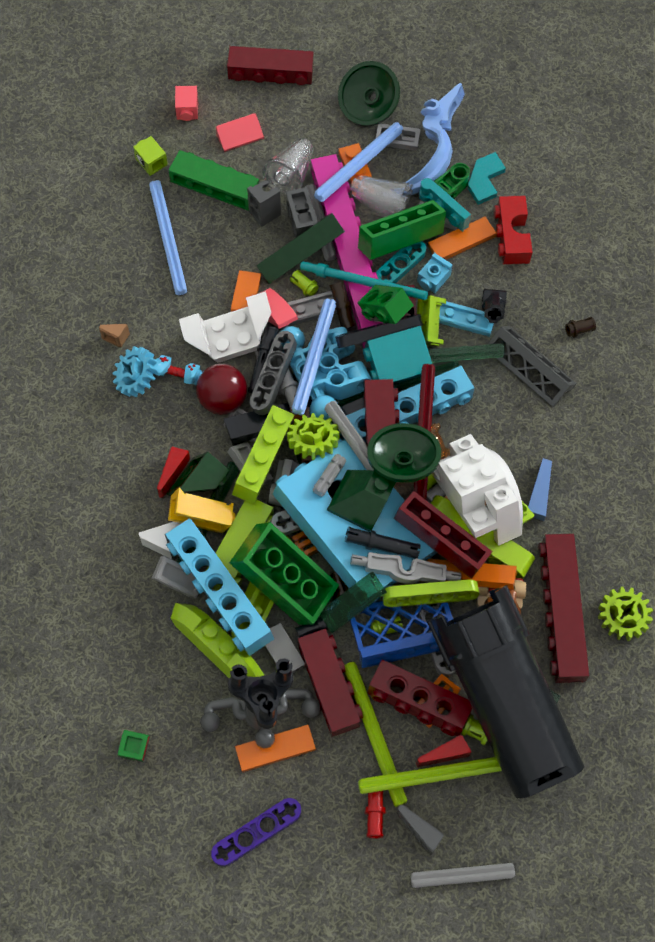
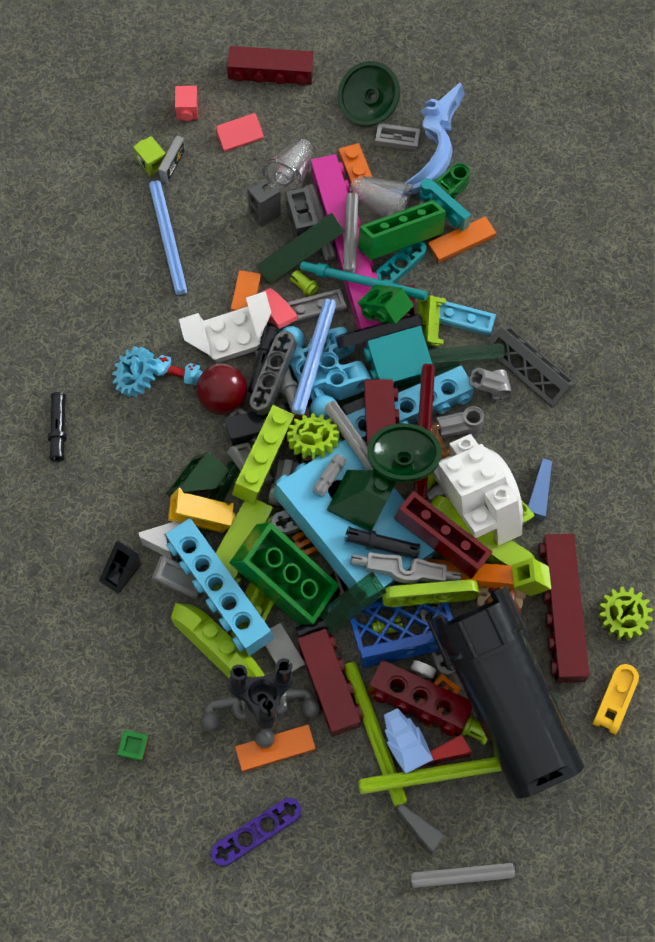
medium nougat slope [99,324,130,348] -> none
red slope [157,447,190,498] -> none
green brick [168,150,259,211] -> none
light blue axle [314,122,403,202] -> none
dark brown pin [329,282,355,328] -> none
red pin [365,791,386,839] -> none
medium azure brick [417,253,453,293] -> none
teal tile [467,152,506,205] -> none
black piece [481,288,507,323] -> none
red arch [494,195,533,265] -> none
dark brown pin [565,317,596,338] -> none
none -> black pin [48,392,67,462]
none -> black slope [99,541,141,594]
none -> light grey tile [158,136,185,184]
none -> light grey axle [343,193,358,273]
none -> light blue connector [384,708,433,774]
none -> white tile [410,660,437,679]
none -> light grey piece [436,406,484,439]
none -> light grey piece [469,368,512,400]
none -> lime brick [512,558,551,596]
none -> yellow plate [592,664,639,735]

